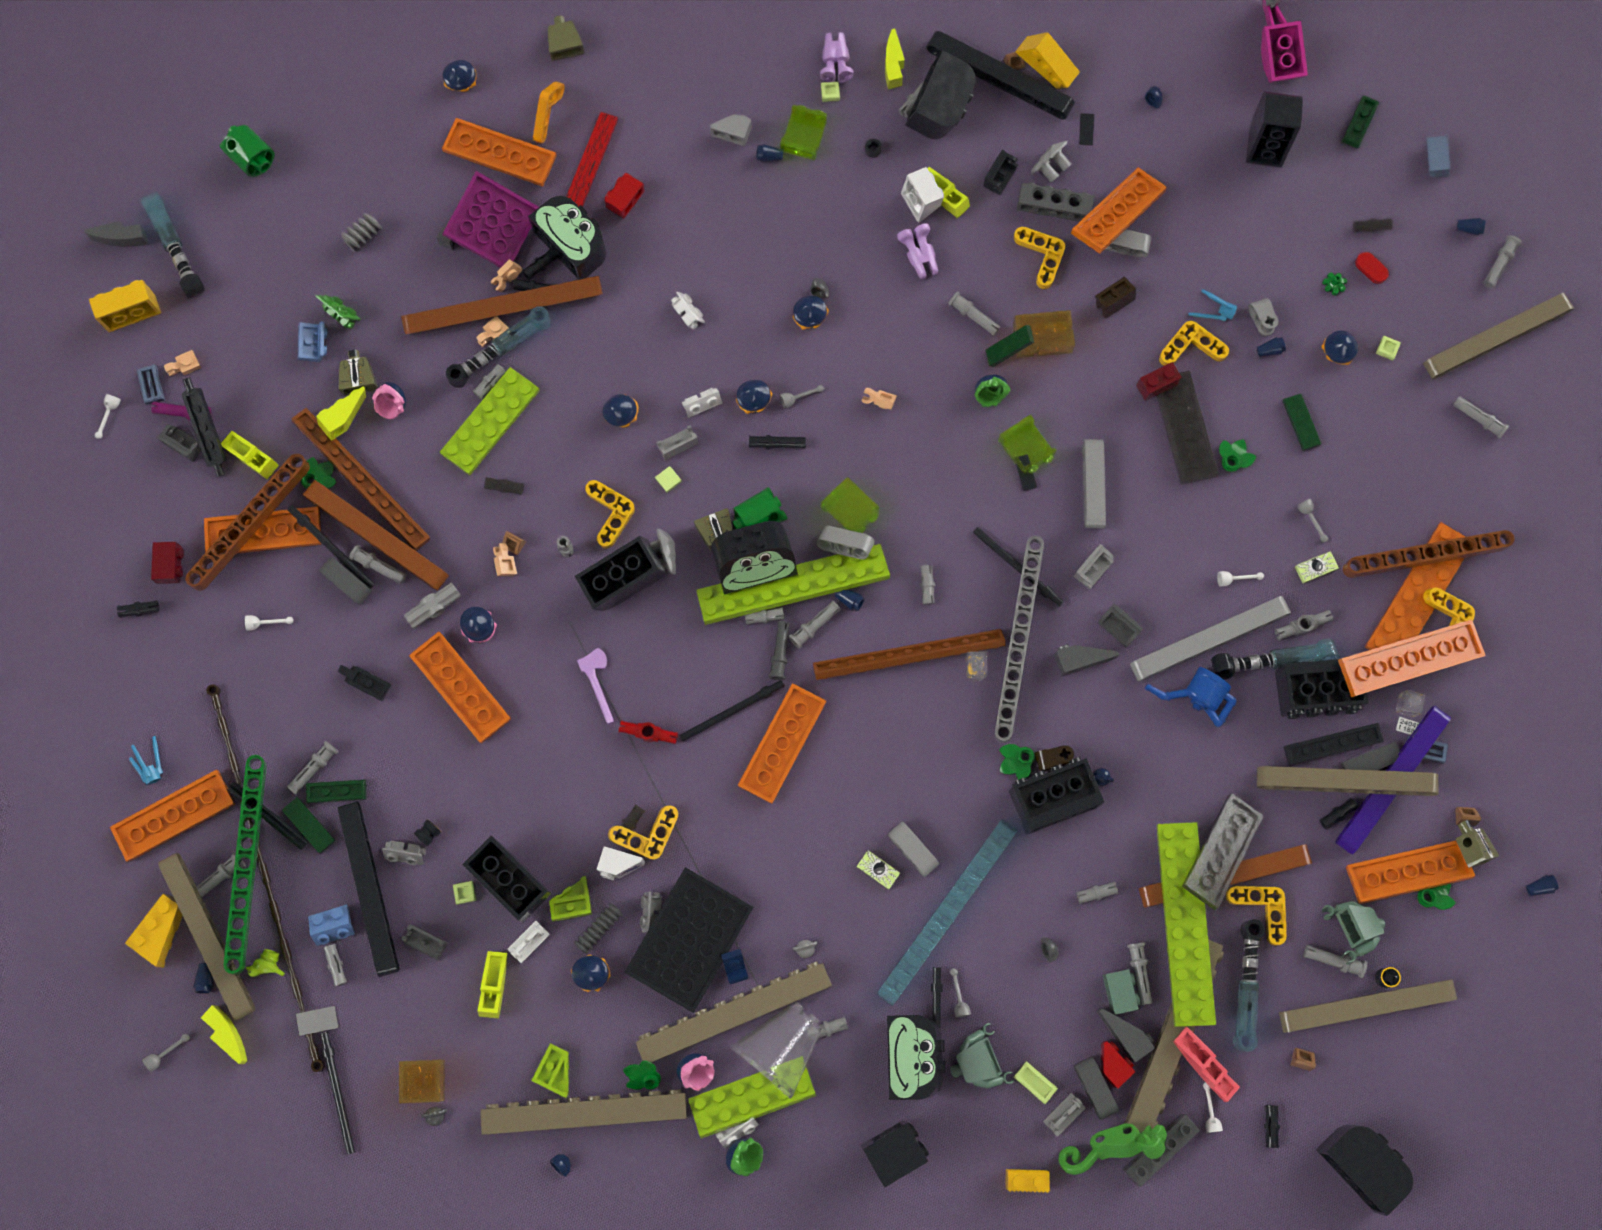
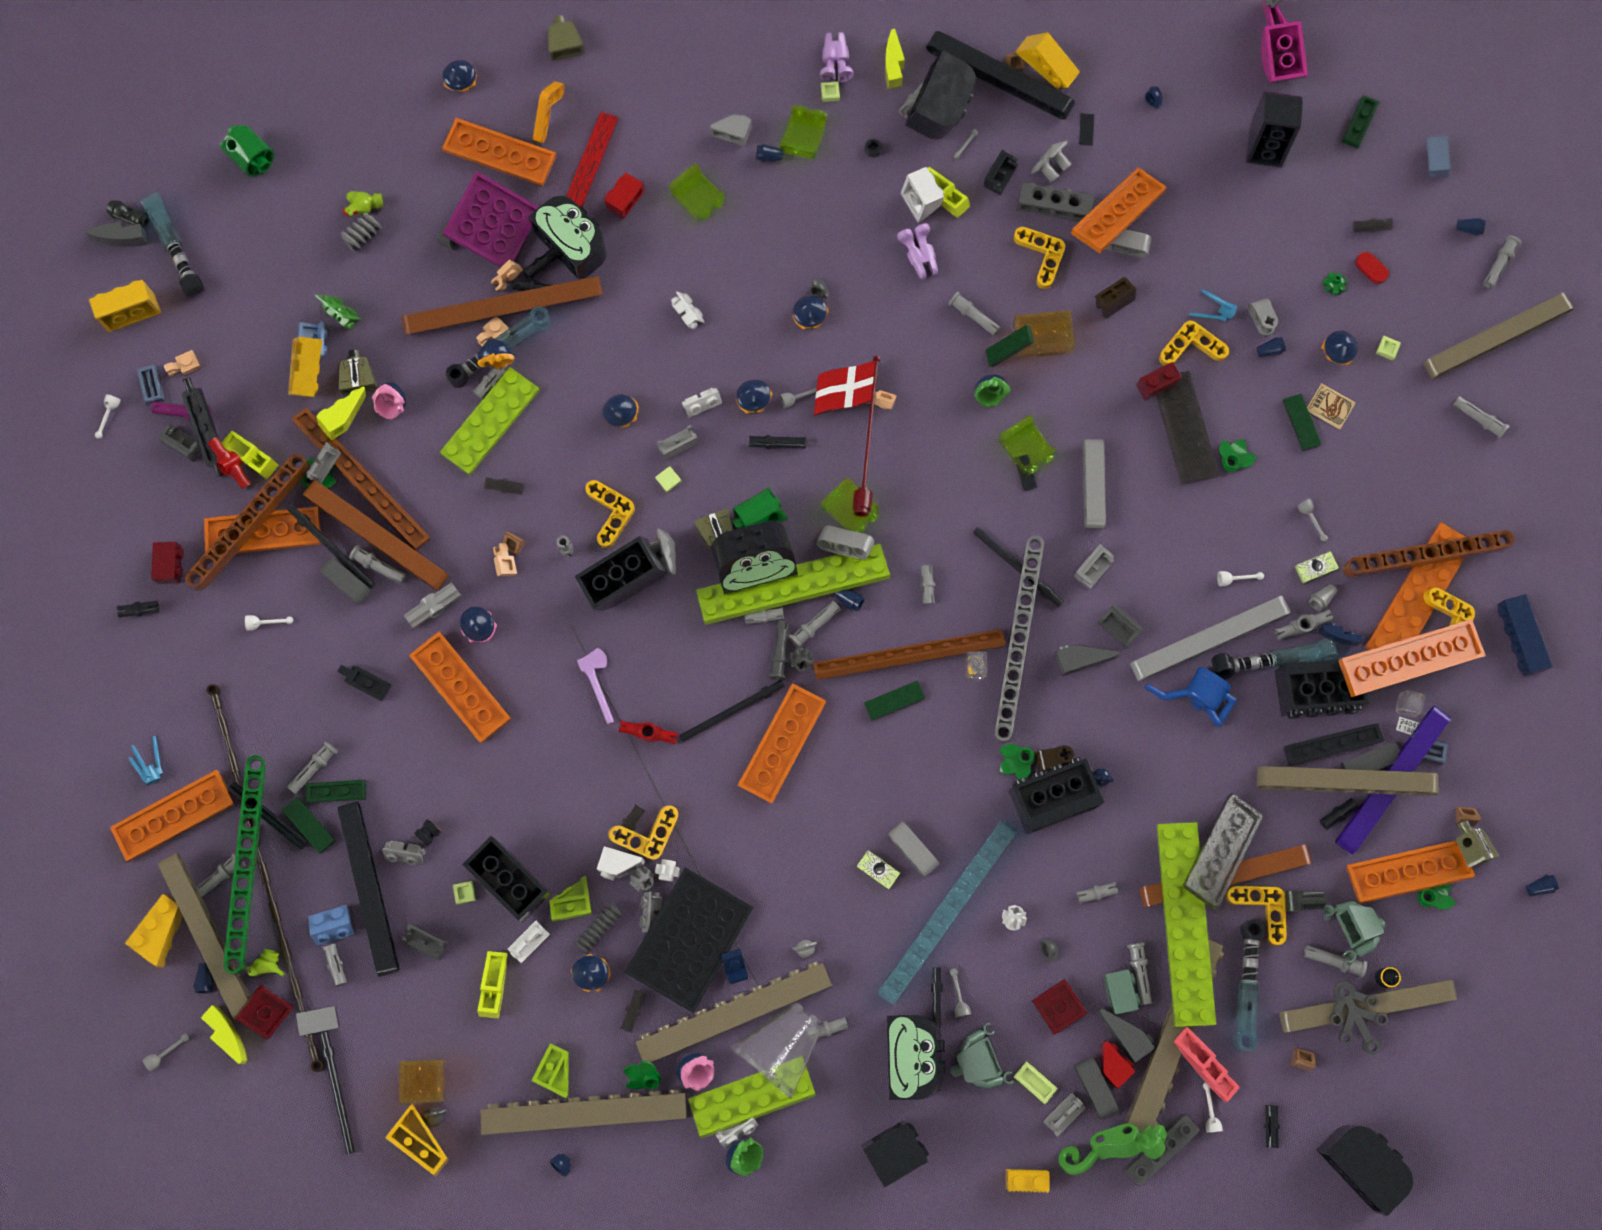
none -> pearl dark grey piece [106,200,149,228]
none -> red pin [207,437,251,489]
none -> dark red plate [235,984,294,1040]
none -> yellow wedge [288,337,323,397]
none -> light grey hinge [306,442,341,484]
none -> lime animal [342,191,384,216]
none -> yellow wedge [385,1104,449,1177]
none -> hair [477,338,514,369]
none -> clear smoke pin [620,990,646,1033]
none -> light grey gear [629,866,655,892]
none -> white gear [655,859,680,882]
none -> clear neon green panel [668,162,725,223]
none -> dark grey gear [790,647,814,671]
none -> flag [814,355,881,517]
none -> dark green tile [864,680,925,721]
none -> light grey hinge [954,129,978,159]
none -> white gear [1002,905,1027,930]
none -> dark red plate [1031,978,1088,1035]
none -> pearl dark grey piece [1285,890,1326,911]
none -> sticker [1307,383,1356,430]
none -> light grey cone [1309,584,1337,611]
none -> dark blue slope [1318,623,1362,646]
none -> dark grey plant [1329,981,1388,1055]
none -> dark blue brick [1497,594,1553,676]

